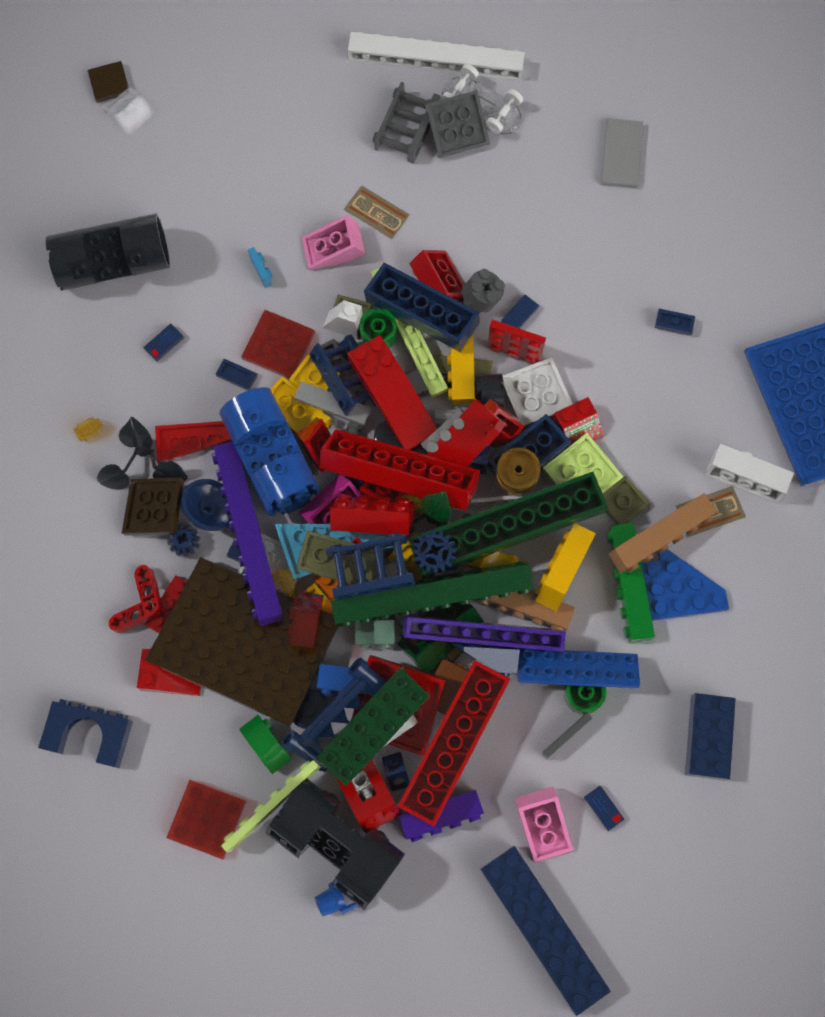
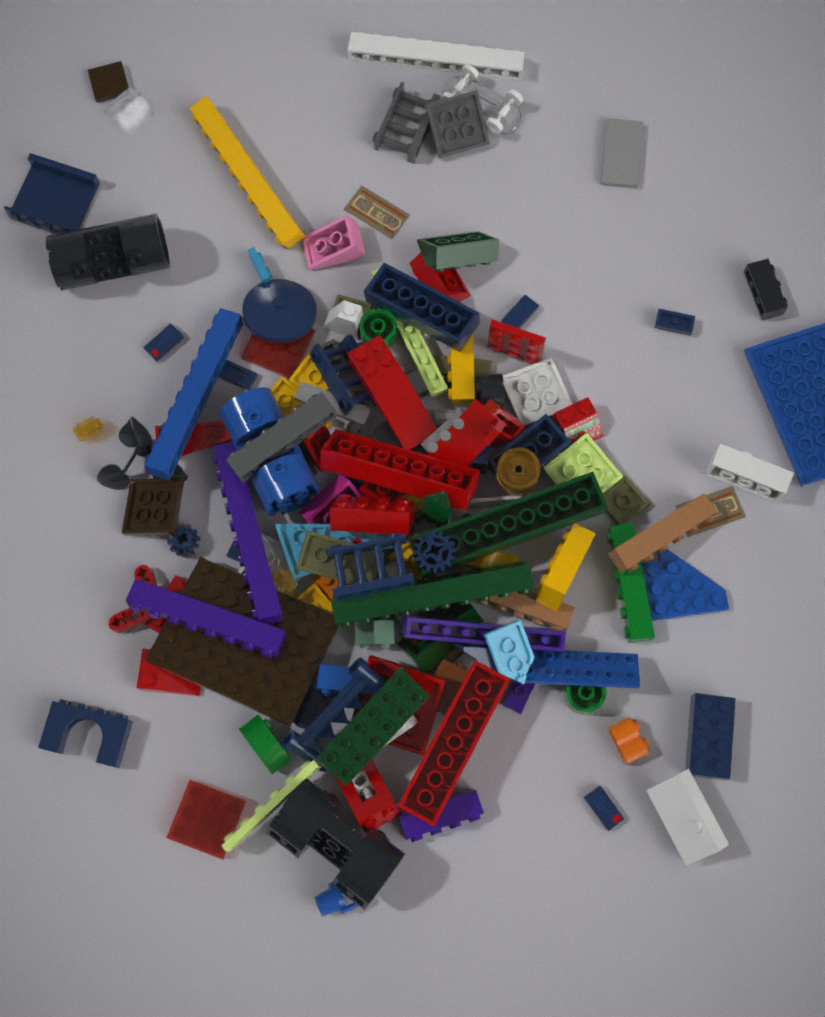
dark blue dish [181,479,232,531] -> none
clear red brick [287,591,324,649] -> none
dark blue bracket [382,752,410,791] -> none
dark grey brick [461,268,505,313] -> none
dark blue brick [480,846,611,1016] -> none
bright pink slope [515,786,573,863] -> none
dark grey tile [542,713,592,759] -> none
none -> dark blue panel [4,153,100,234]
none -> dark purple brick [126,579,286,658]
none -> blue brick [144,308,243,481]
none -> yellow brick [190,96,306,250]
none -> dark grey brick [226,392,337,483]
none -> dark blue dish [242,279,317,343]
none -> slope [417,231,499,271]
none -> medium azure tile [484,620,534,684]
none -> dark purple plate [503,681,536,715]
none -> orange brick [607,717,650,765]
none -> white brick [646,769,729,866]
none -> black brick [743,258,788,321]

